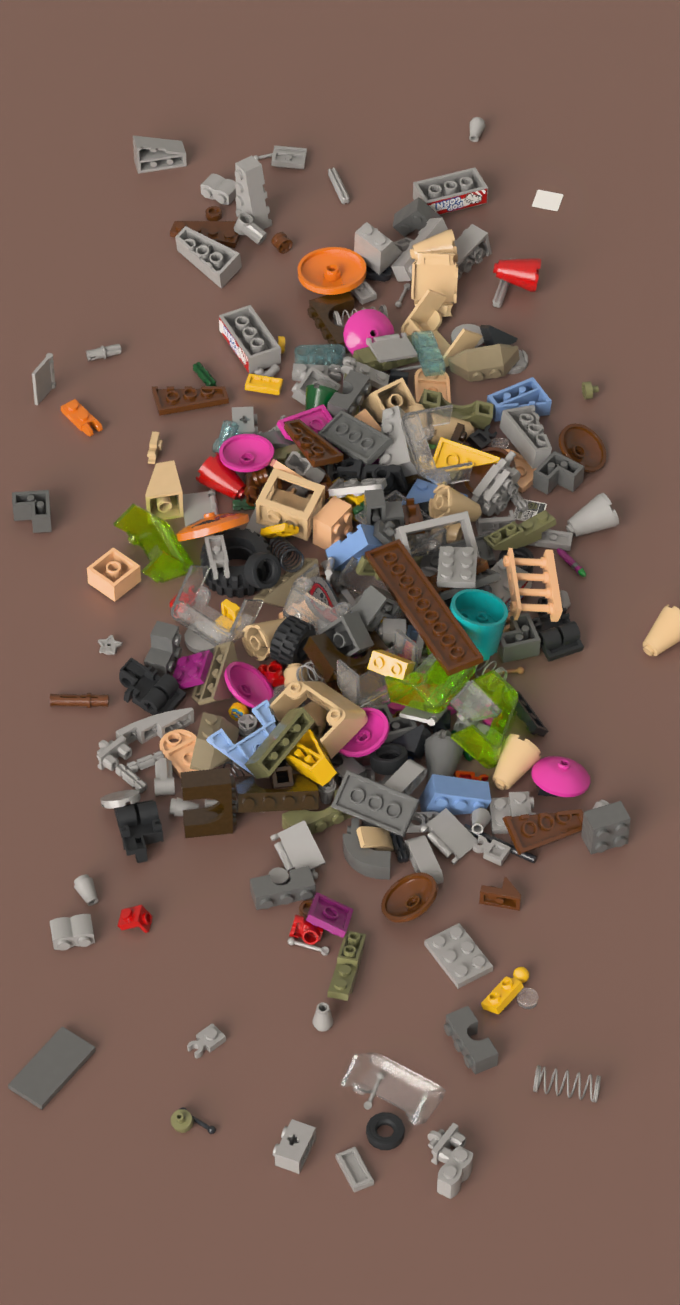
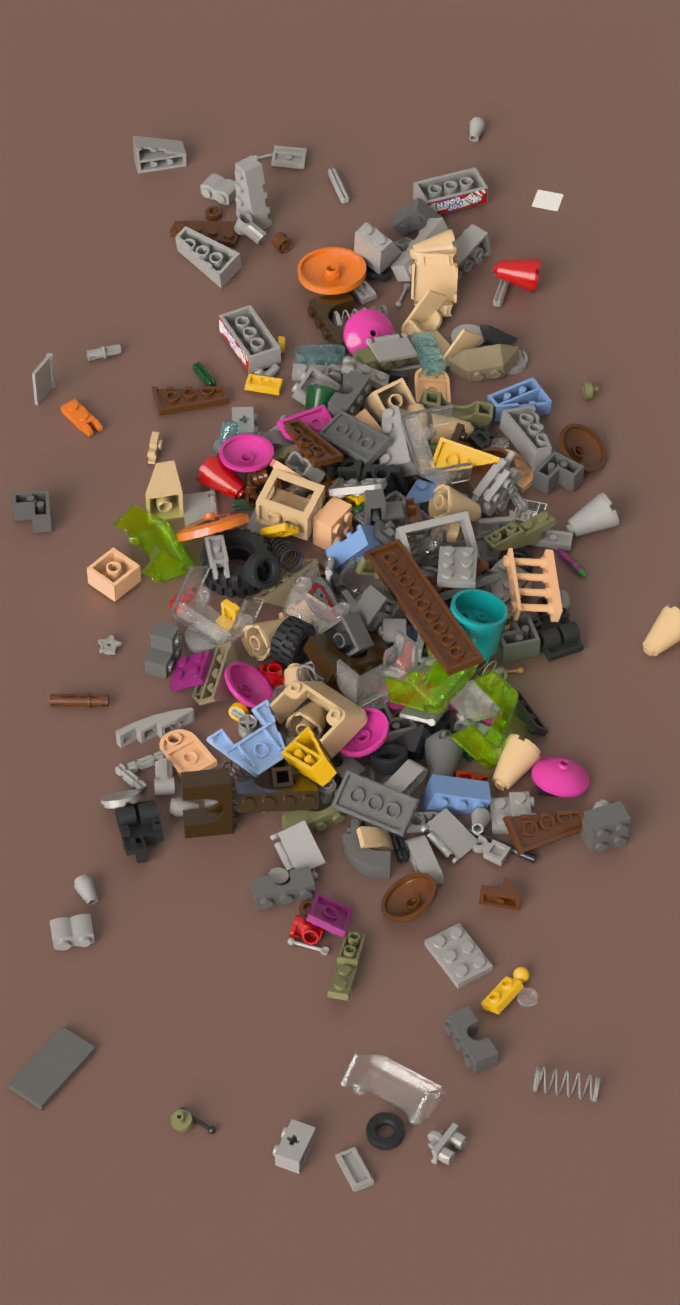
light grey hips [97,735,132,771] -> none
red bracket [117,905,153,933] -> none
black plate [119,658,186,715] -> none
light grey plate [187,1023,226,1059] -> none
dark tan wedge [190,712,239,770] -> none
olive brick [244,707,315,779] -> none
light grey cone [312,1002,333,1031] -> none
light grey hinge [364,1072,385,1110] -> none
yellow brick [367,649,416,682] -> none
light grey brick [437,1146,473,1199] -> none

